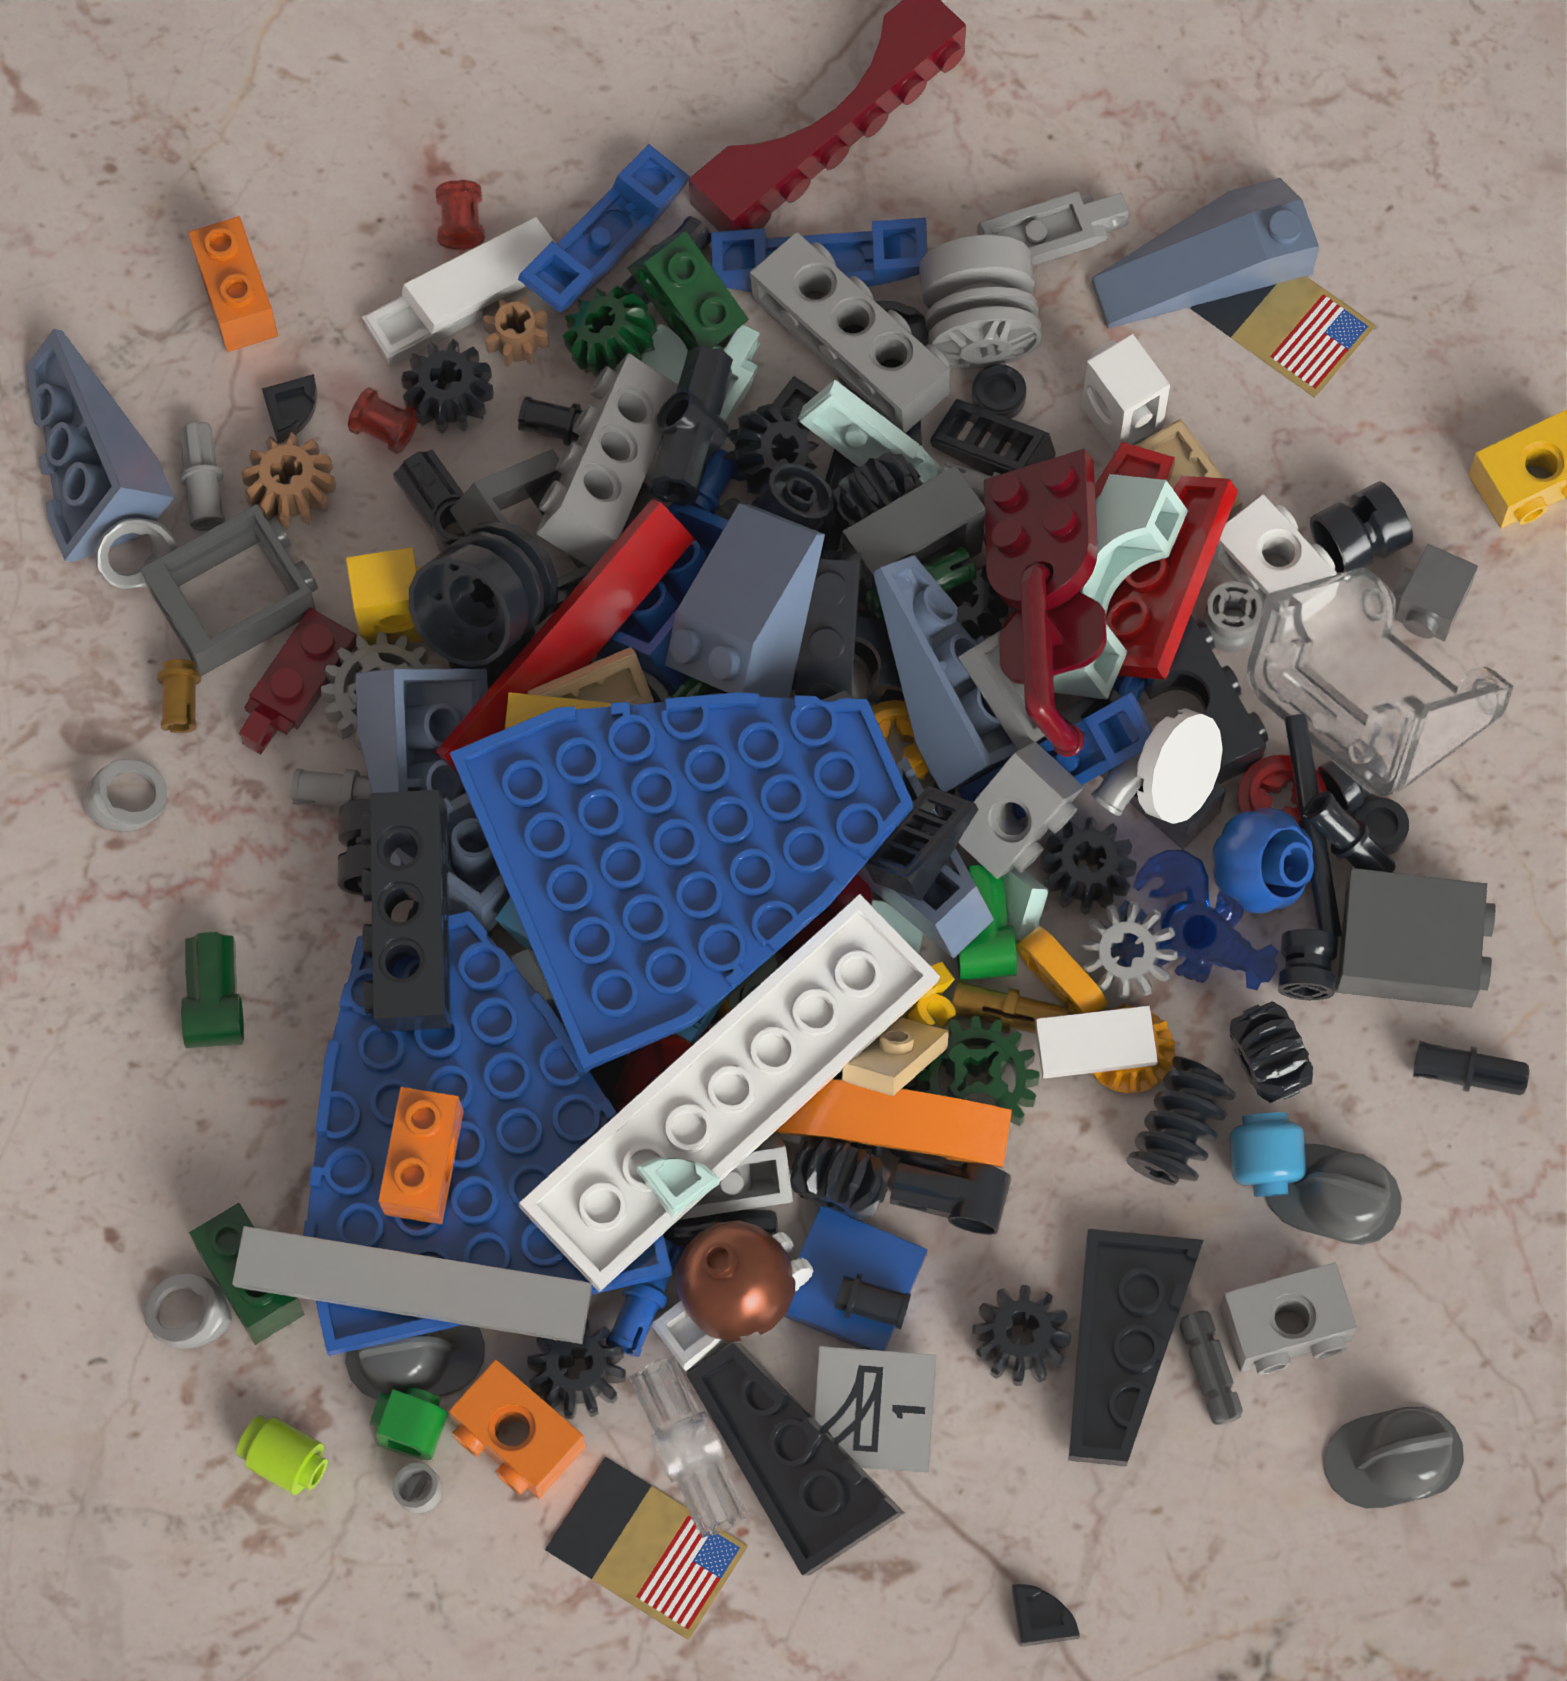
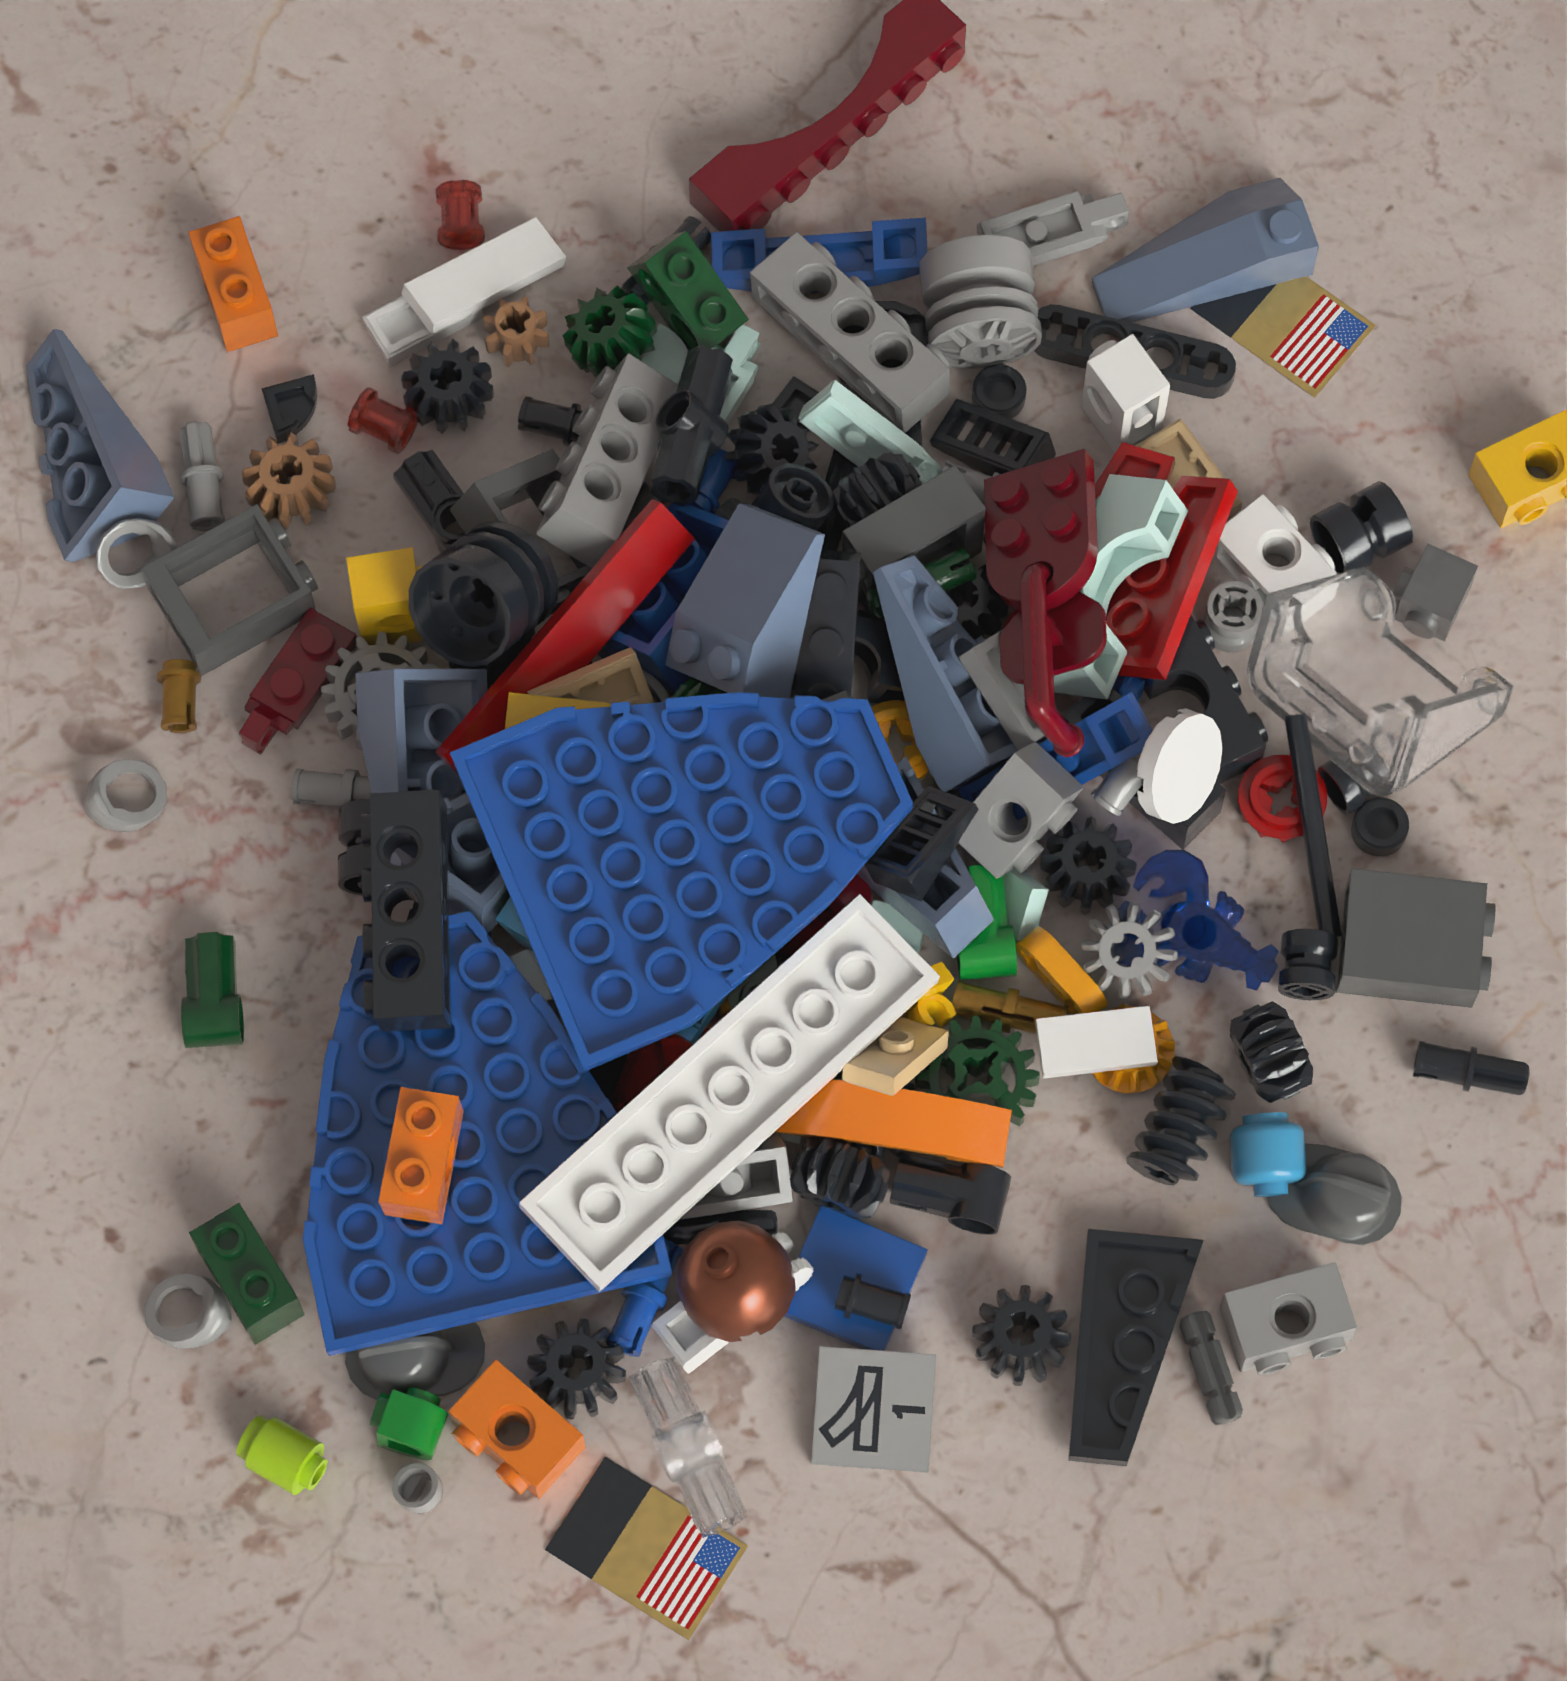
light grey tile [232,1226,593,1344] -> none
blue slope [518,144,690,313] -> none
light aqua tile [637,1157,720,1218] -> none
black wing [687,1343,905,1576] -> none
black tile [1011,1584,1080,1647] -> none
blue plant [1212,808,1314,914] -> none
black axle [1303,791,1396,873] -> none
dark grey piece [1324,1407,1464,1509] -> none
none -> black beam [1034,304,1236,399]

